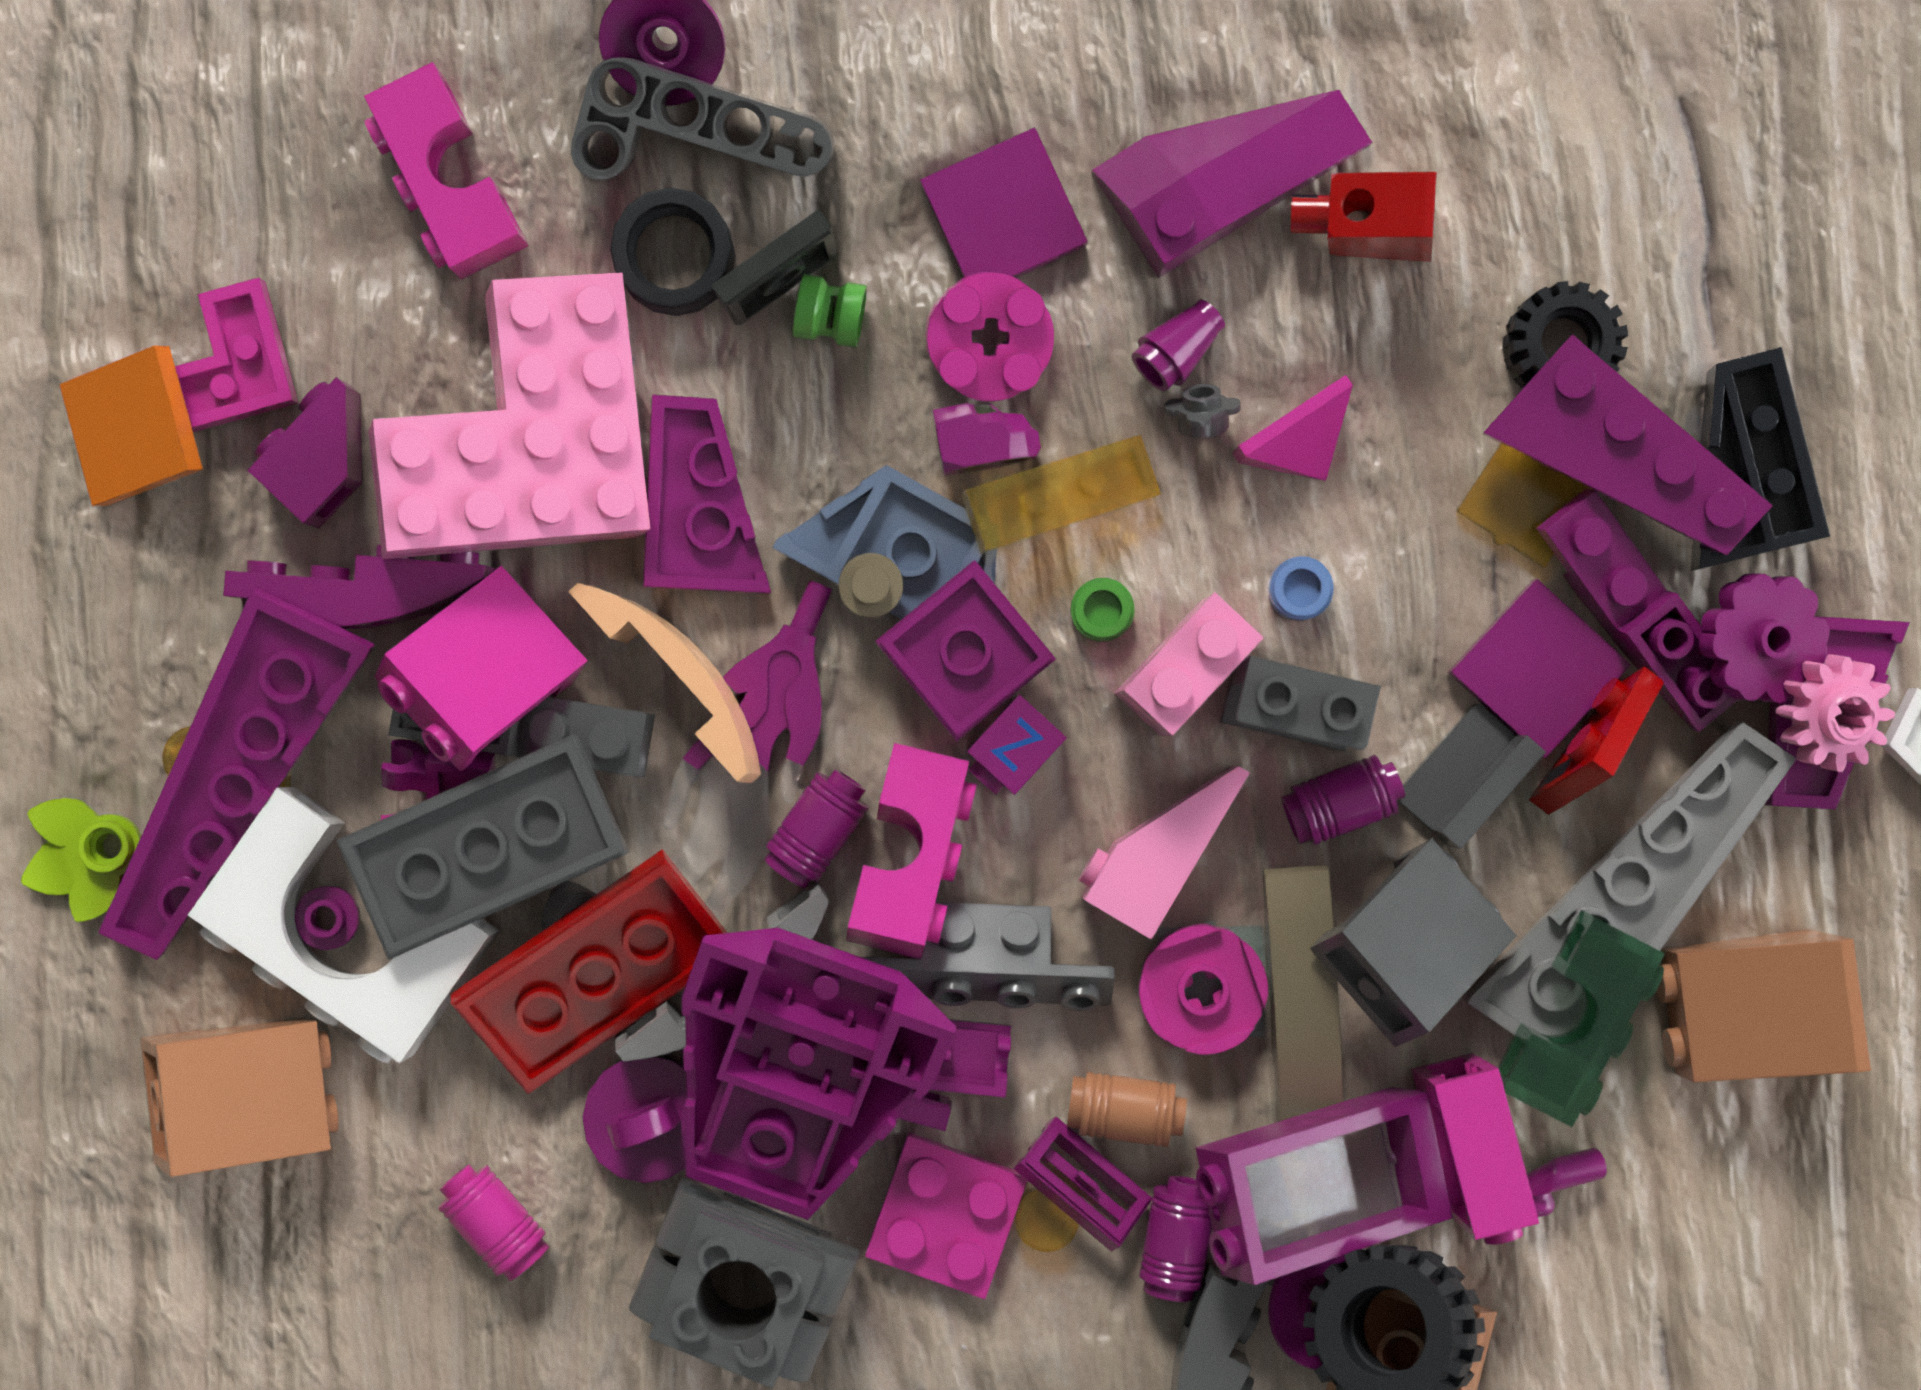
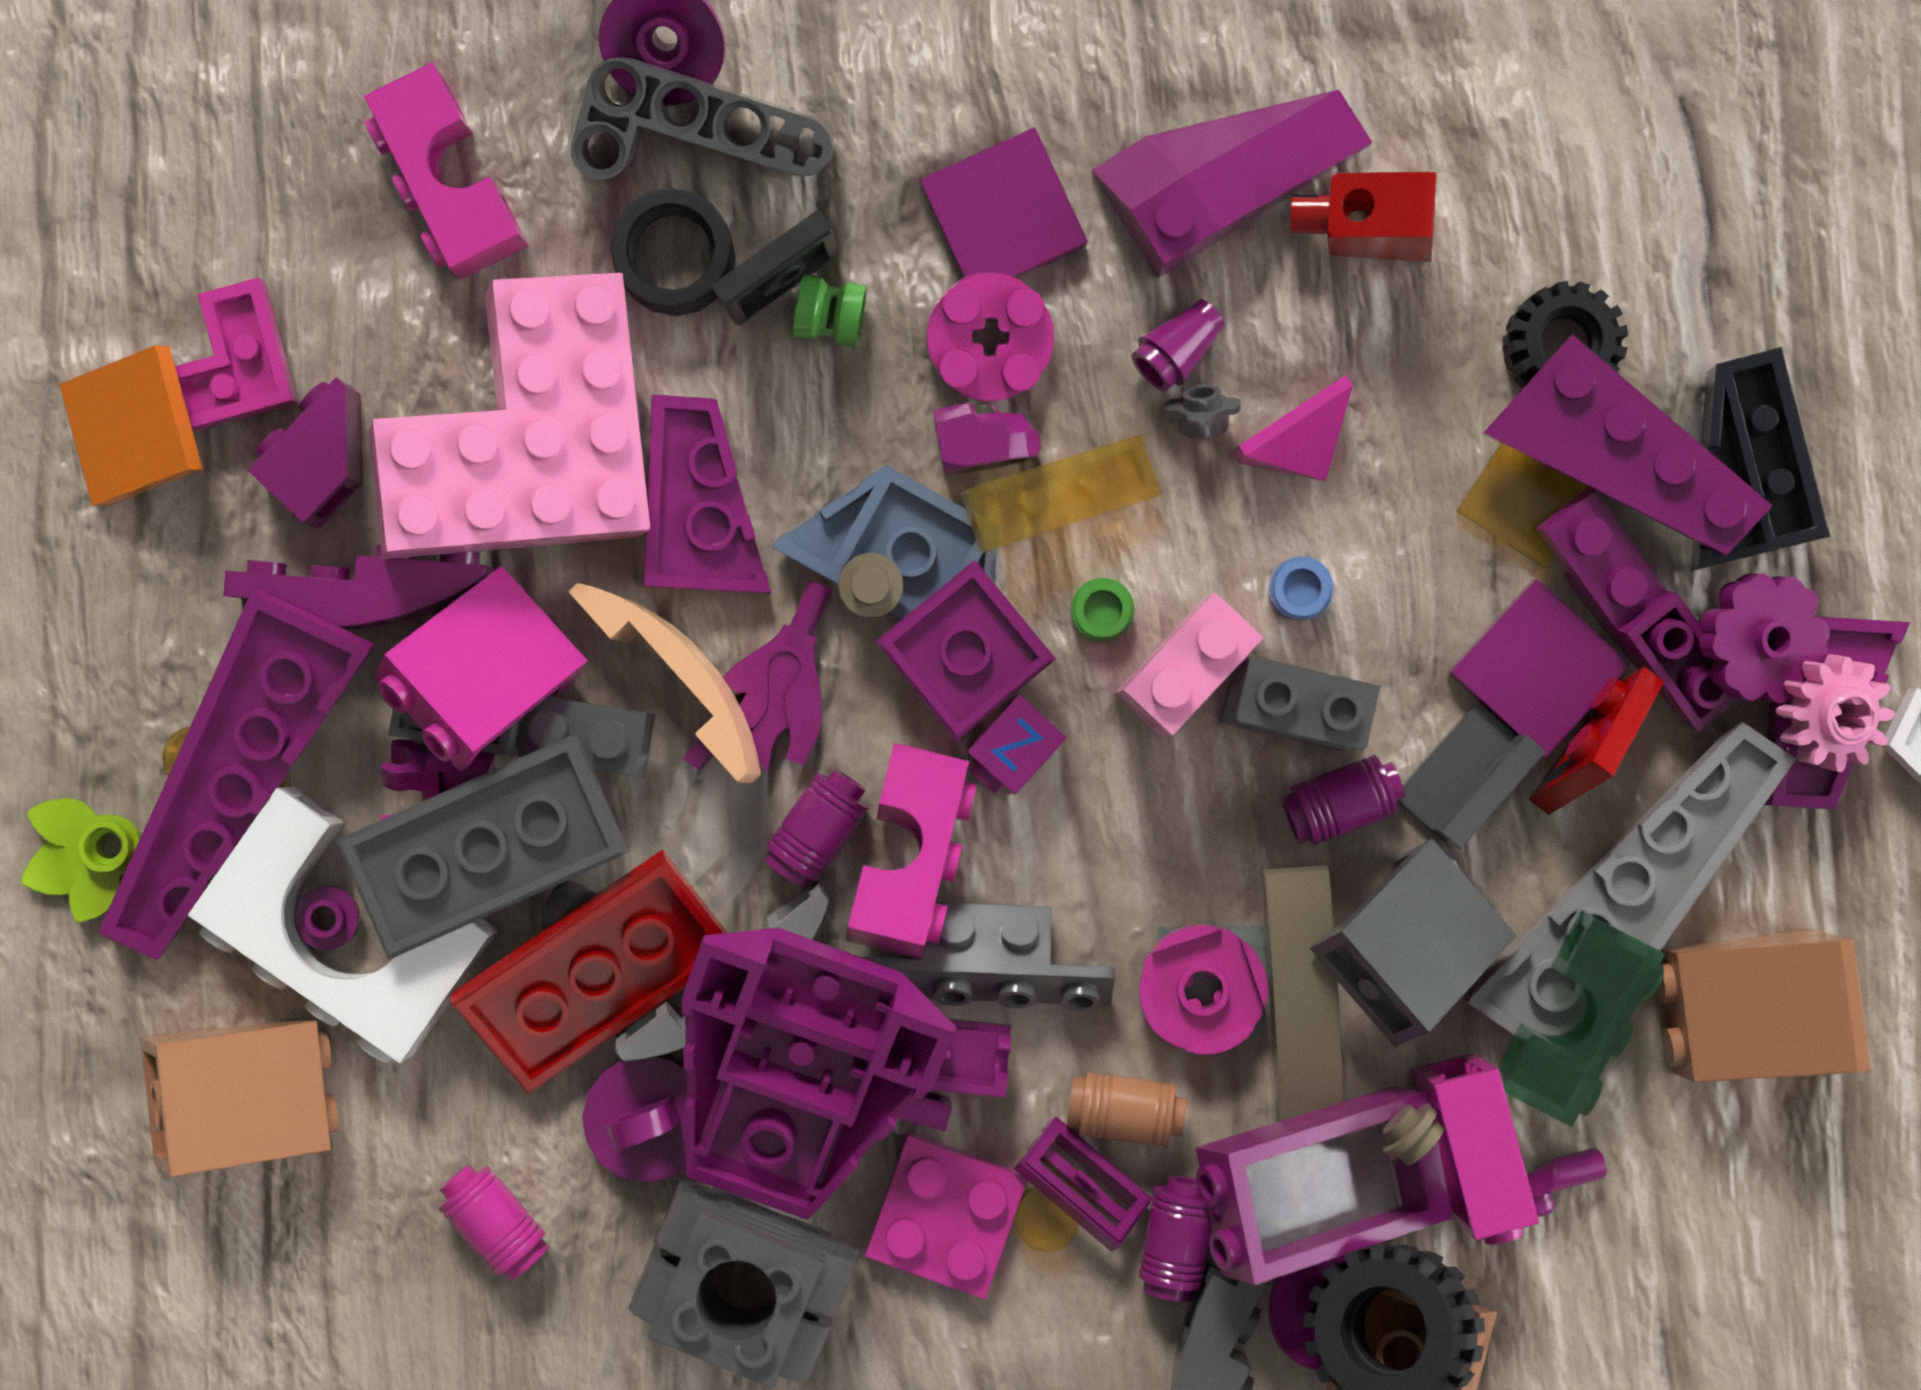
bright pink slope [1078,766,1250,939] -> none
none -> dark tan plate [1383,1104,1444,1166]

